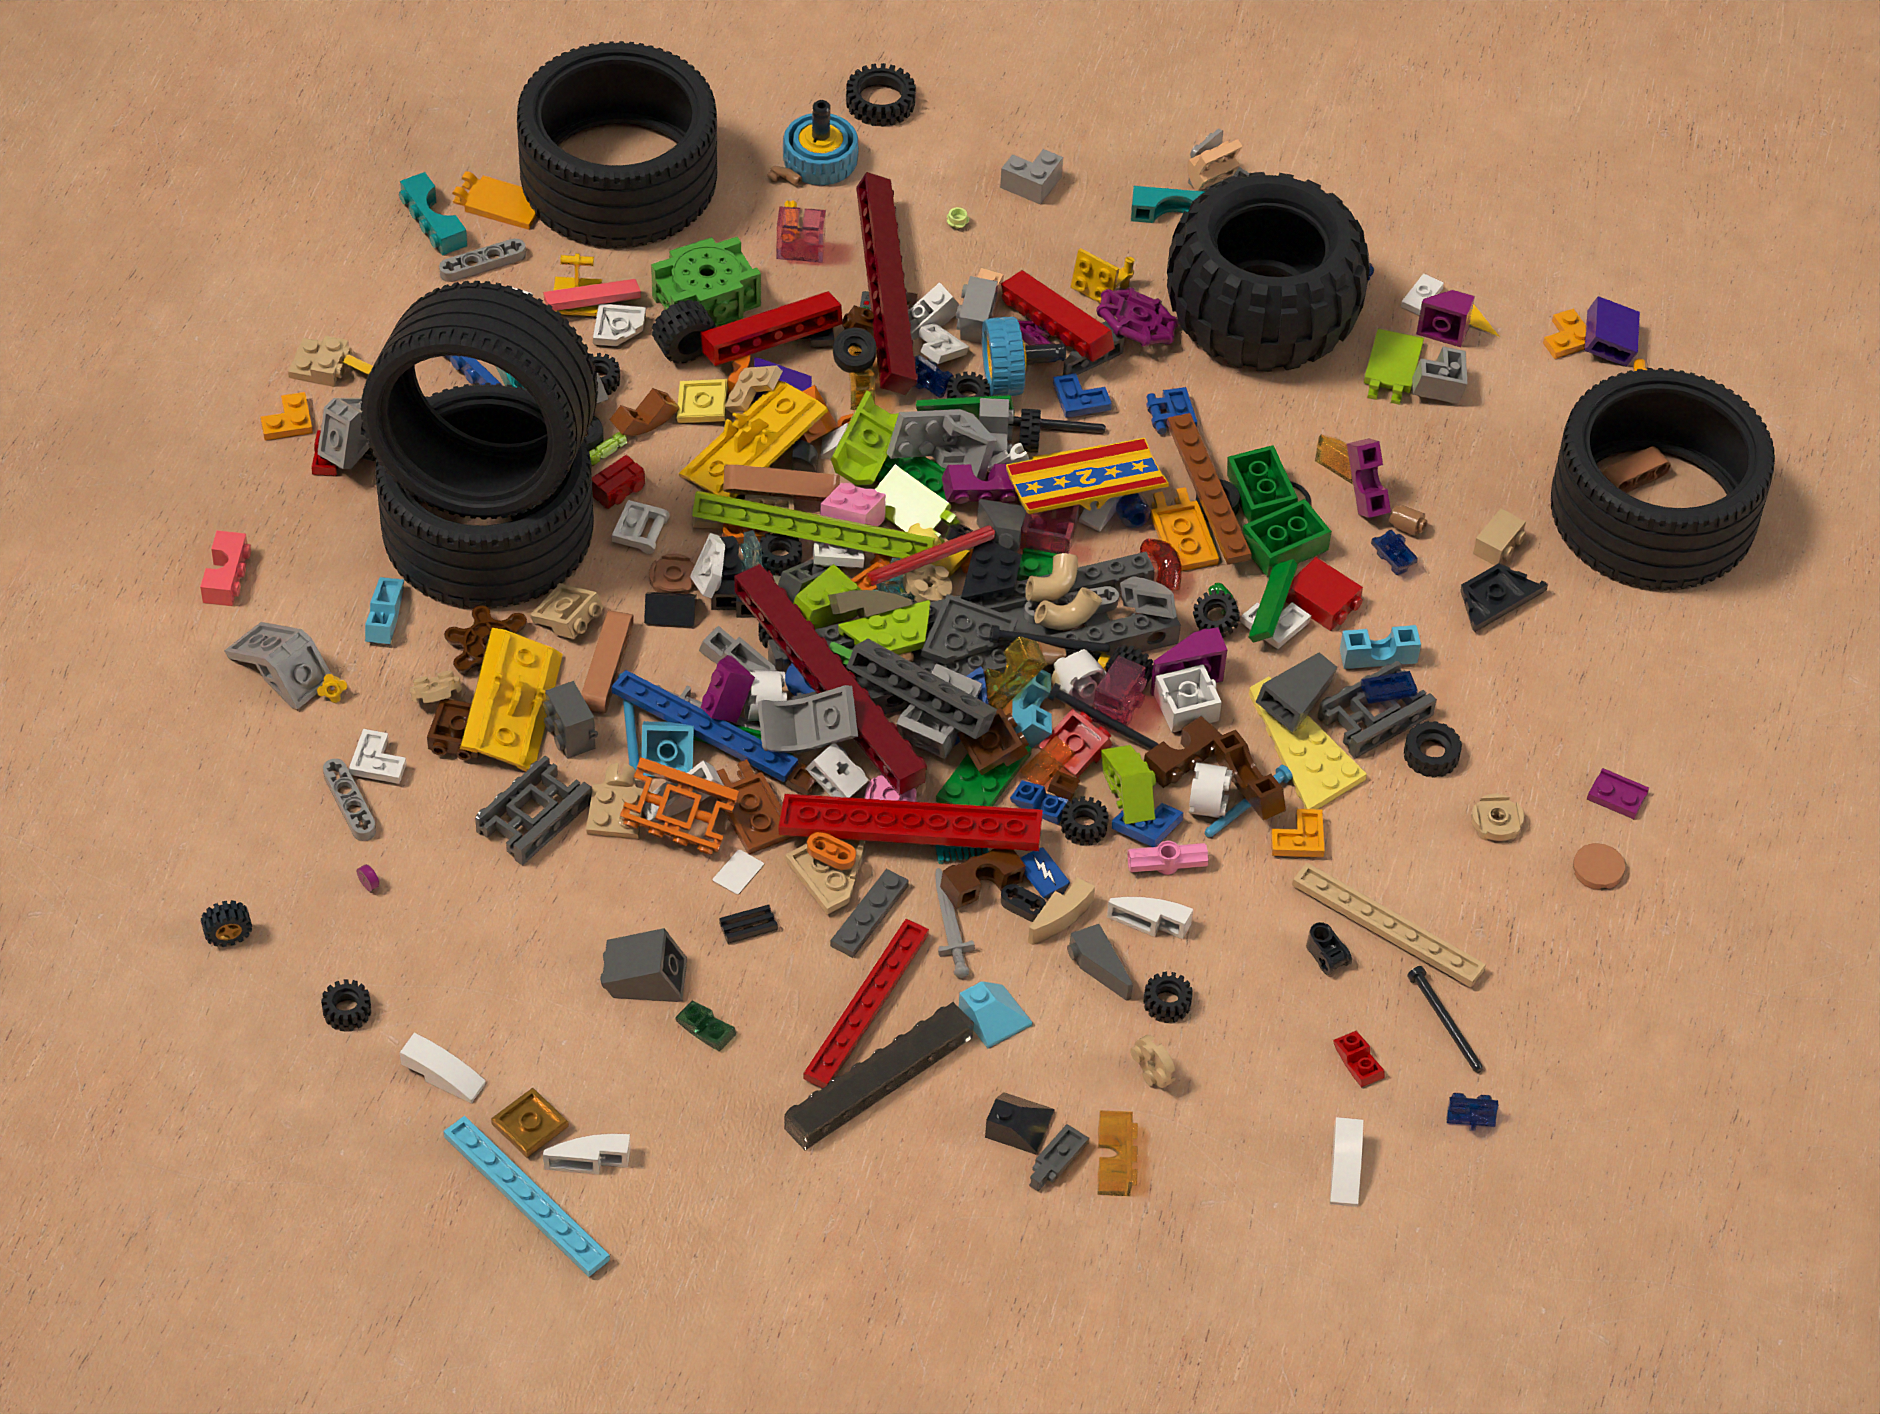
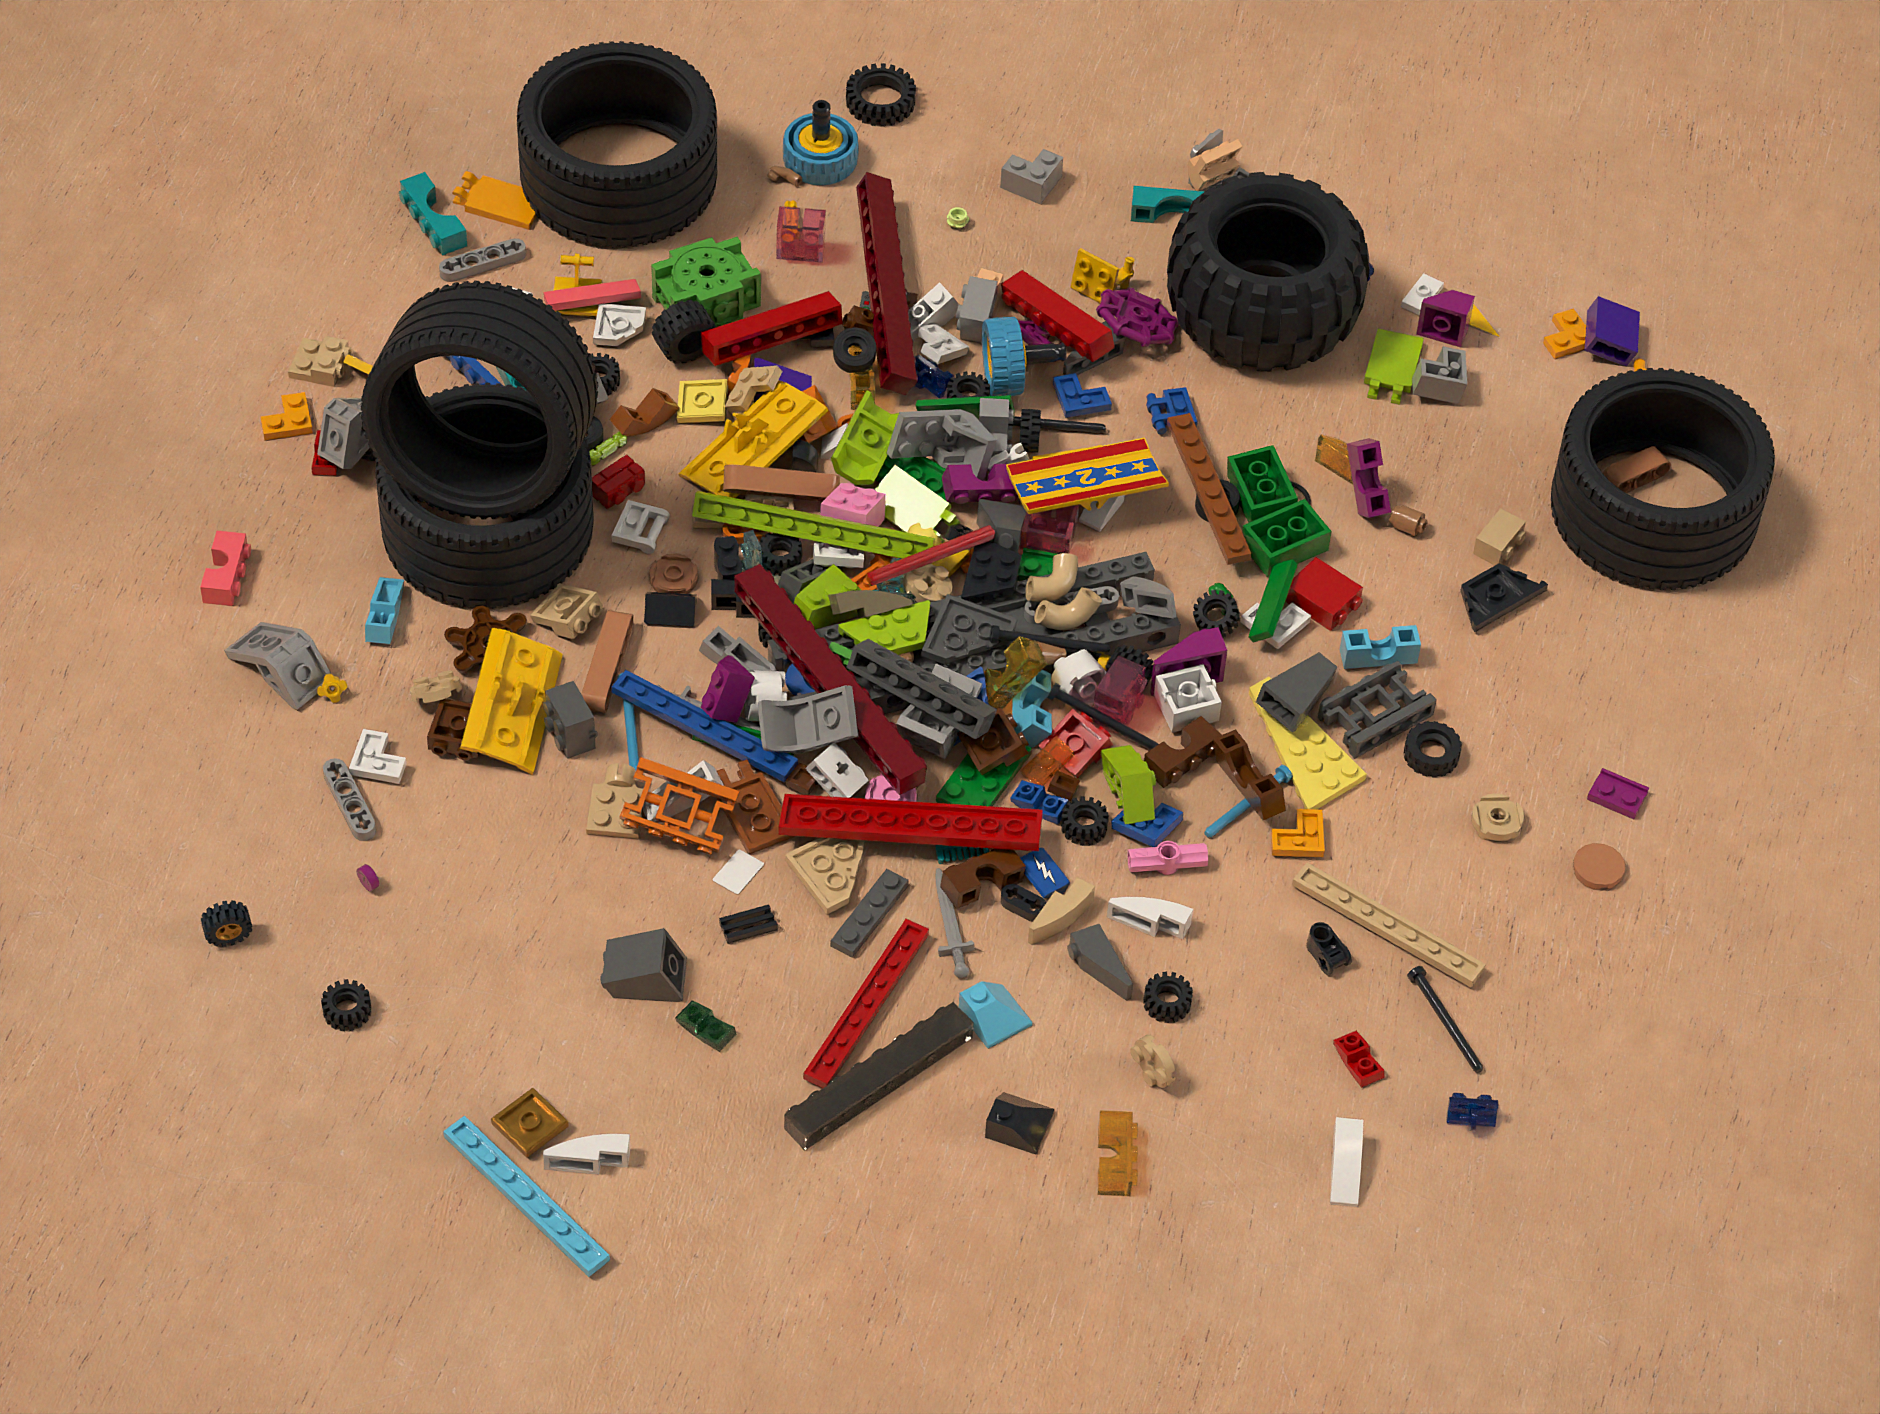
white slope [400,1033,486,1104] -> none
dark grey fence [475,756,592,866] -> none
medium azure slope [641,721,694,776] -> none
white plate [690,533,725,598] -> none
orange plate [807,832,856,870] -> none
dark grey hinge [1029,1124,1089,1191] -> none
clear blue head [1116,493,1151,528] -> none
clear red cylinder [1140,538,1182,591] -> none
light orange tile [1150,487,1219,573] -> none
white brick [1189,763,1232,818] -> none
clear blue plate [1361,671,1418,704] -> none
clear blue hips [1371,529,1418,576] -> none

